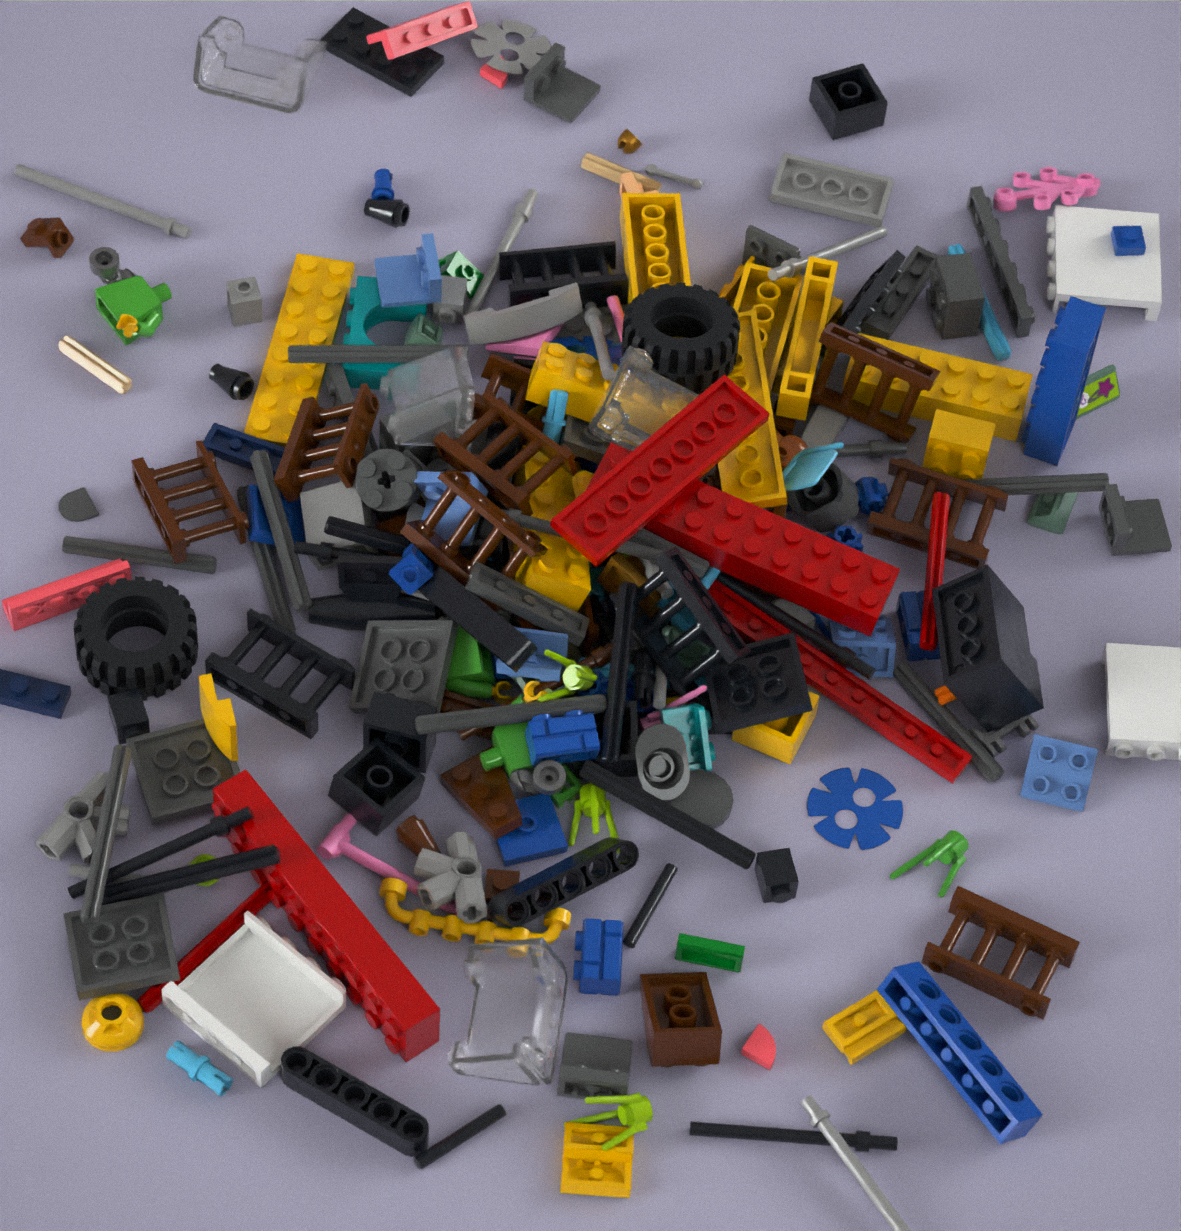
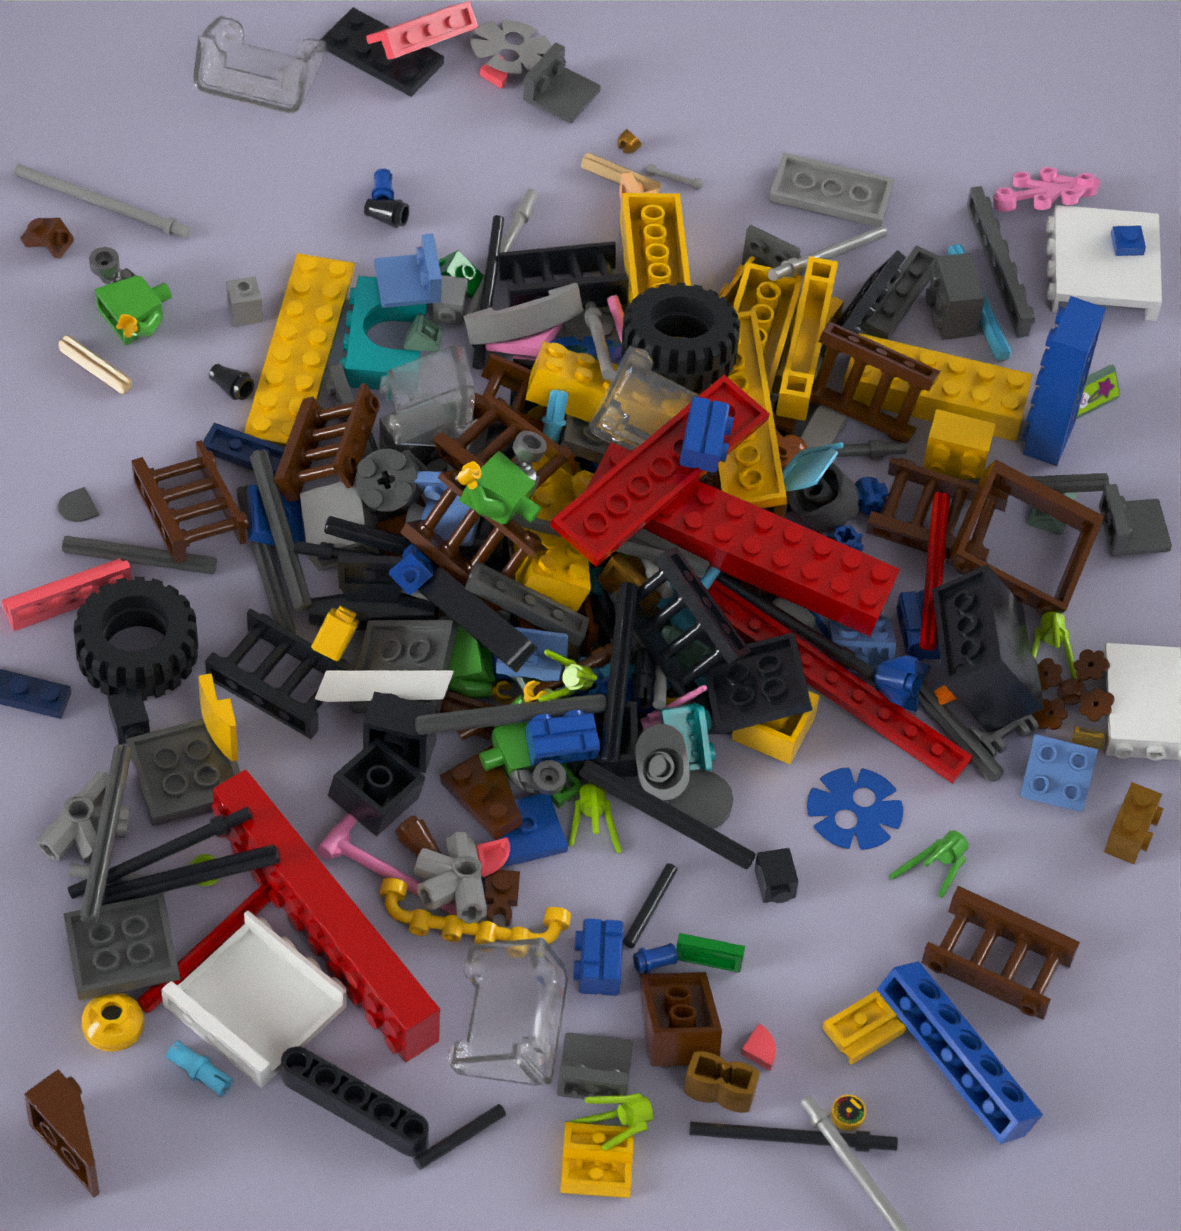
dark grey axle [288,345,469,363] -> none
black beam [488,837,639,927] -> none
black brick [809,63,888,140] -> none
none -> reddish brown slope [24,1069,100,1198]
none -> yellow brick [311,605,359,661]
none -> white sticker [315,670,454,702]
none -> bright green torso [457,431,547,524]
none -> black bar [472,215,504,370]
none -> coral tile [476,837,510,877]
none -> blue pin [633,943,678,974]
none -> blue brick [679,396,734,473]
none -> pearl gold brick [684,1051,760,1113]
none -> tile [831,1095,866,1131]
none -> blue brick [872,655,930,712]
none -> reddish brown window [946,460,1104,616]
none -> lime plant [1030,612,1078,679]
none -> reddish brown plant [1031,649,1115,730]
none -> clear yellow tile [1071,726,1105,750]
none -> pearl gold brick [1104,782,1164,864]

